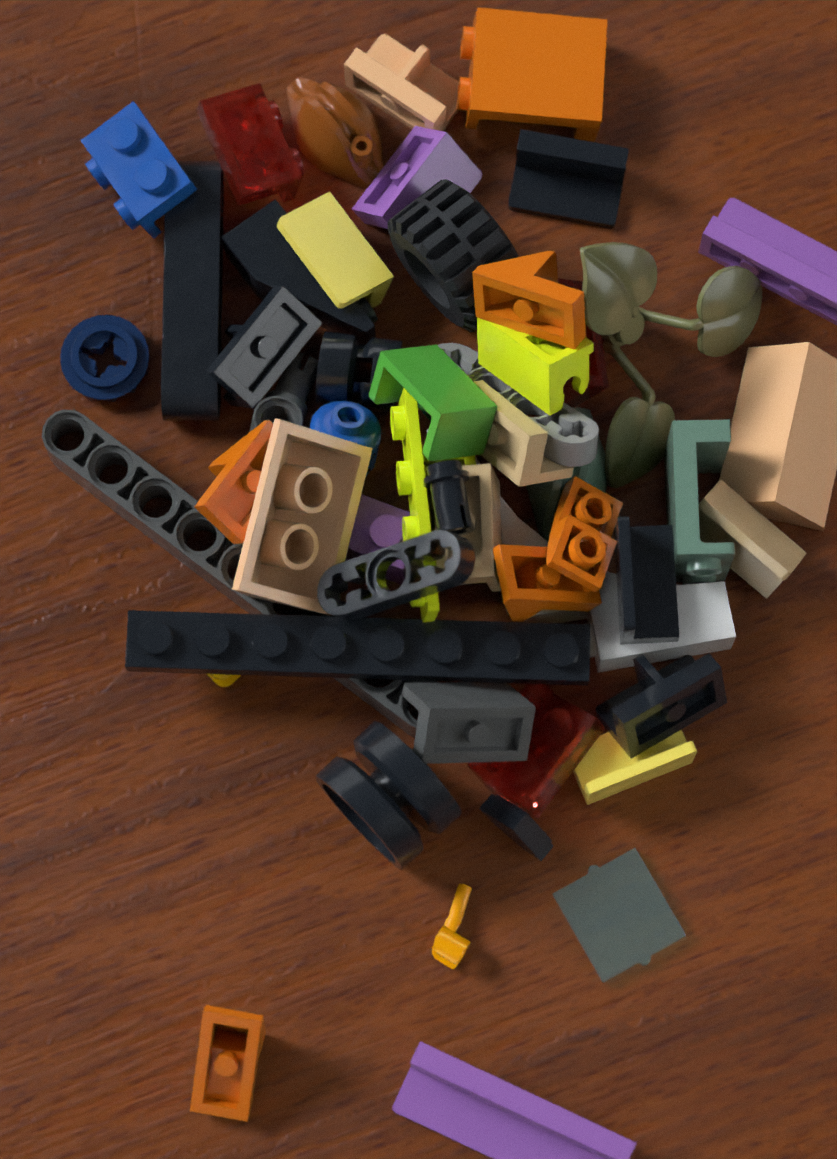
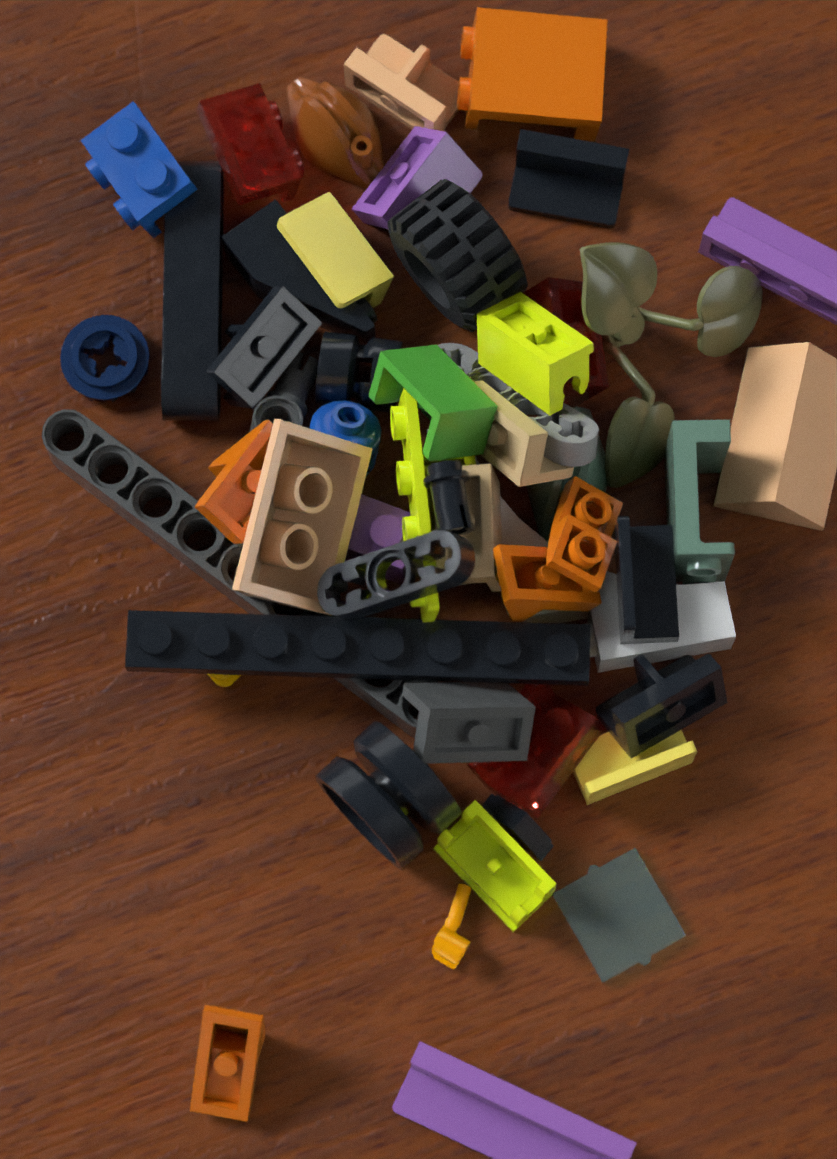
orange slope [472,251,586,350] -> none
tan panel [699,479,807,599] -> none
none -> neon yellow hinge [433,800,557,932]

